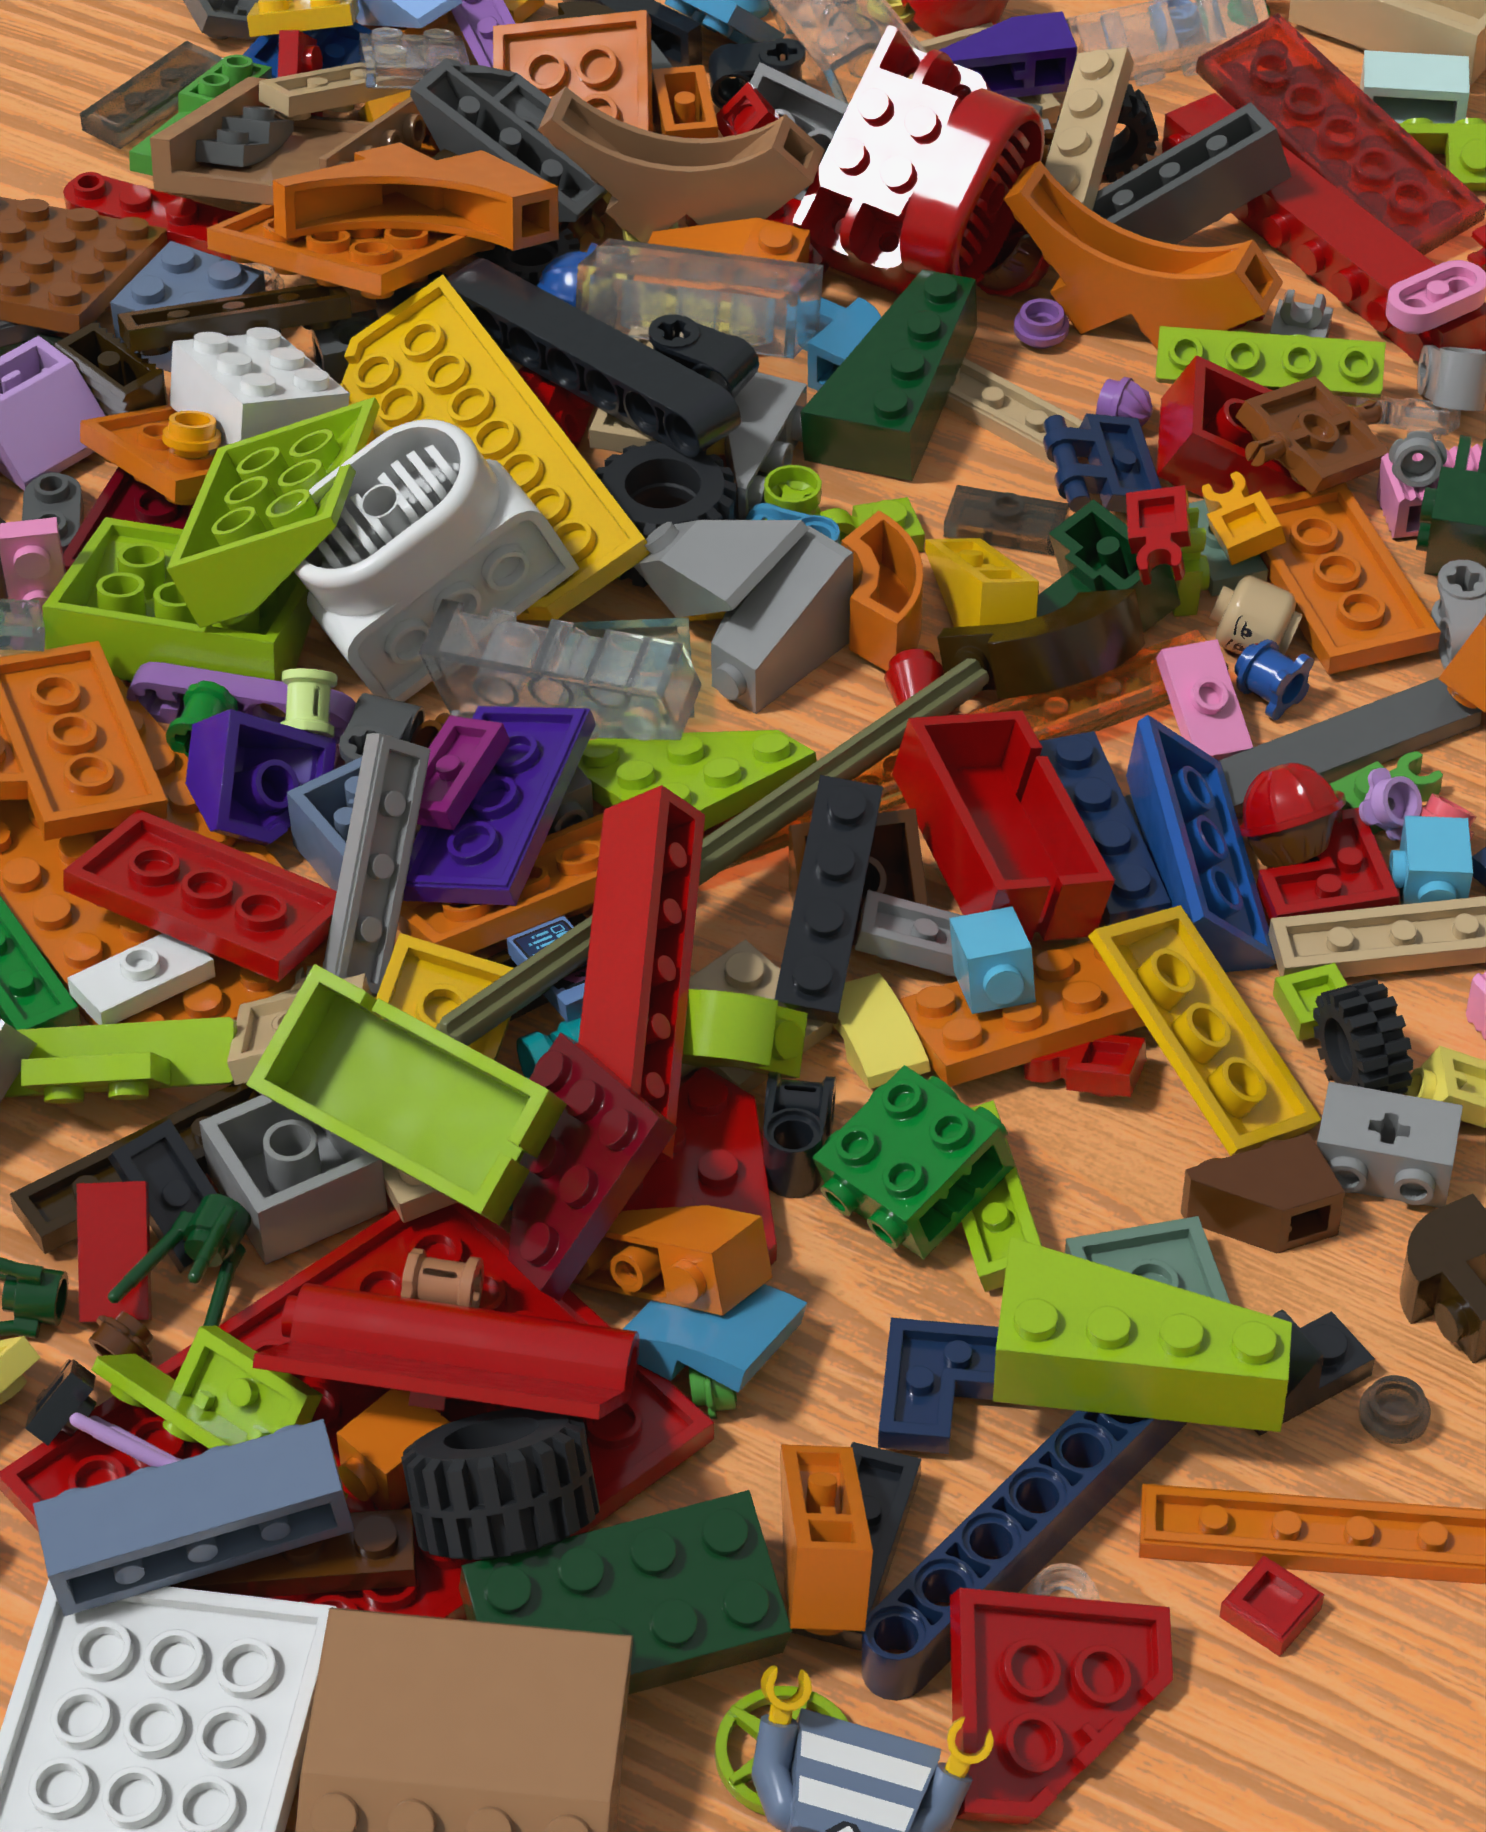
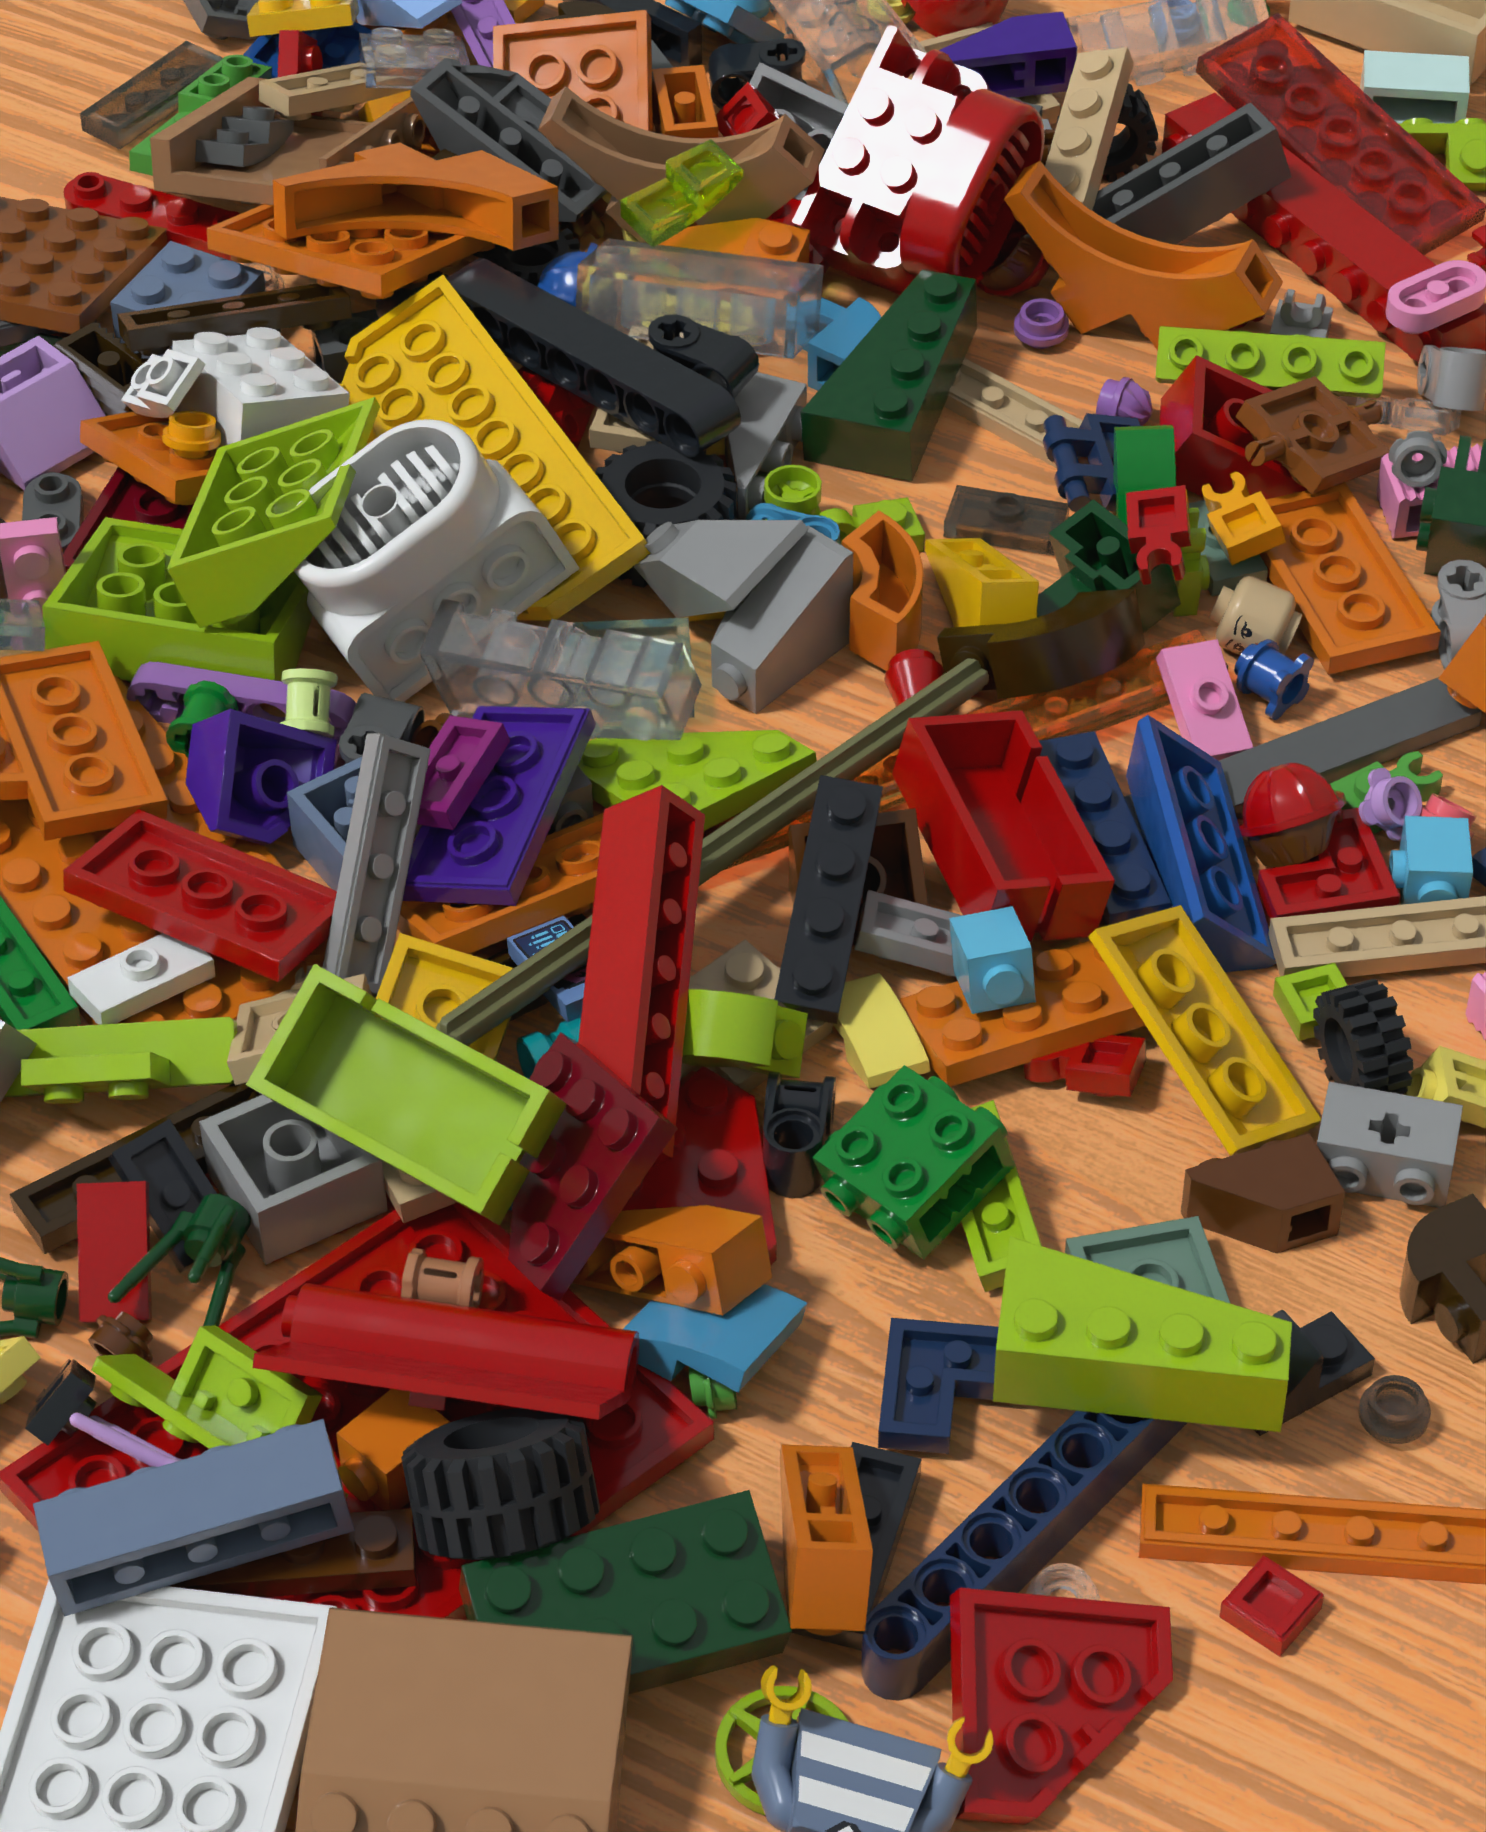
none -> white slope [121,349,206,418]
none -> clear neon green slope [620,139,743,248]
none -> green slope [1113,425,1176,525]

